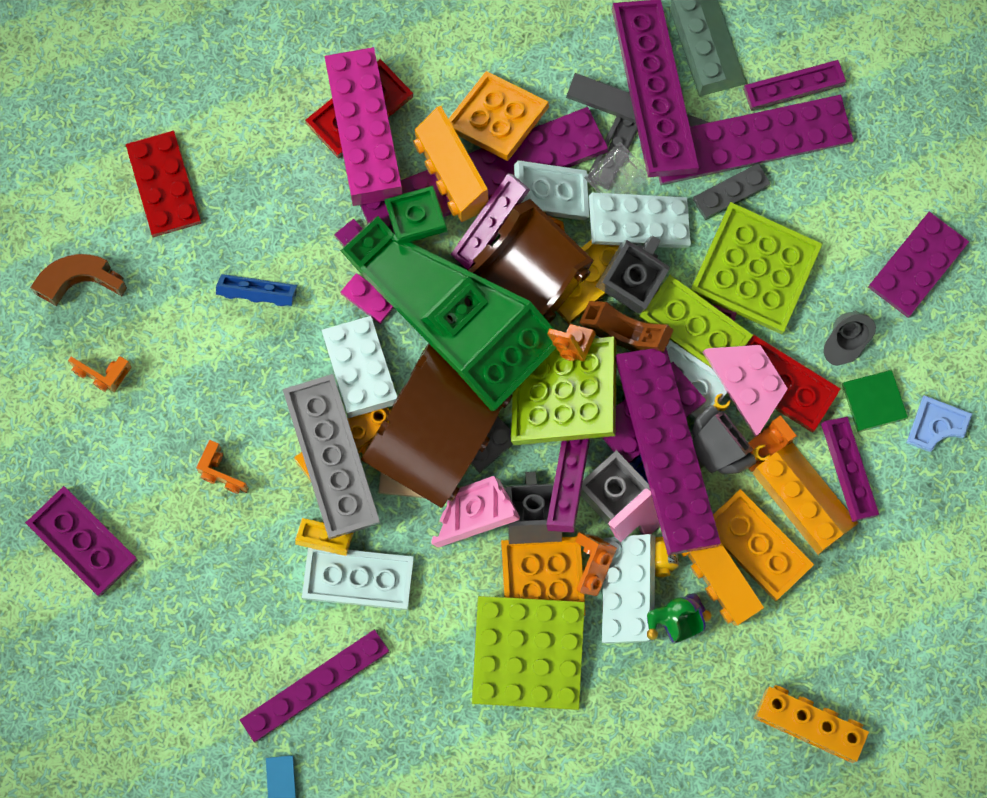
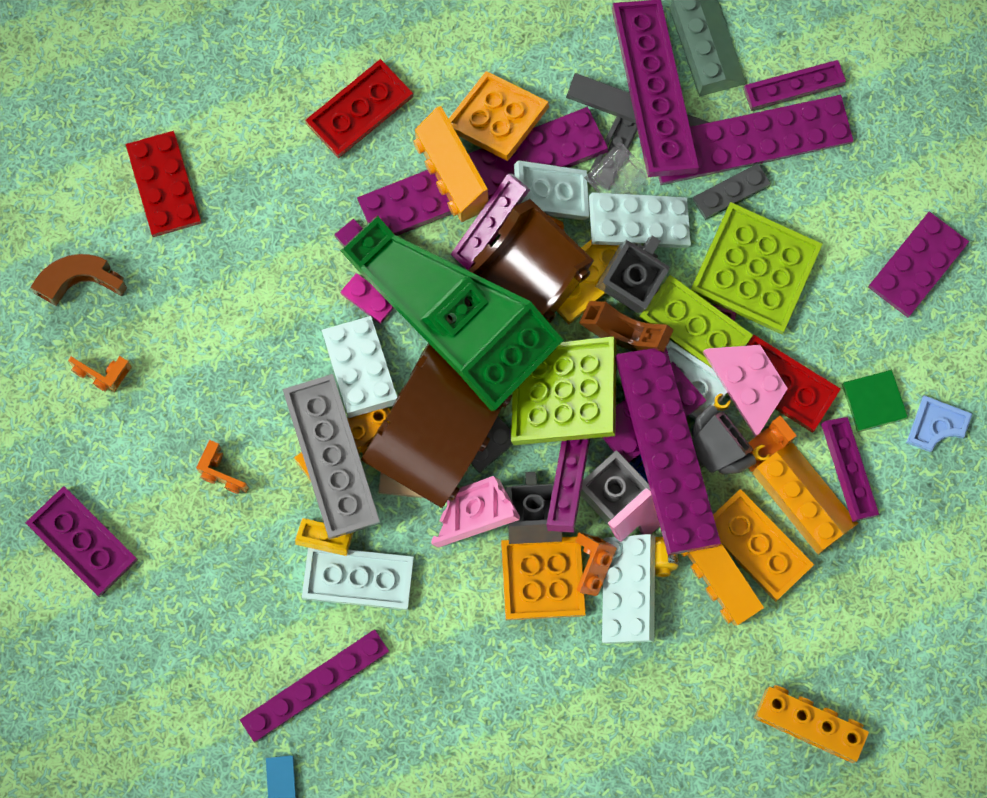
blue plate [216,274,297,306] -> none
dark pink brick [324,47,402,206] -> none
green tile [384,186,448,245] -> none
lime plate [472,596,585,710] -> none
orange bracket [547,324,596,361] -> none
green piece [647,593,712,644] -> none
dark grey piece [823,310,876,366] -> none

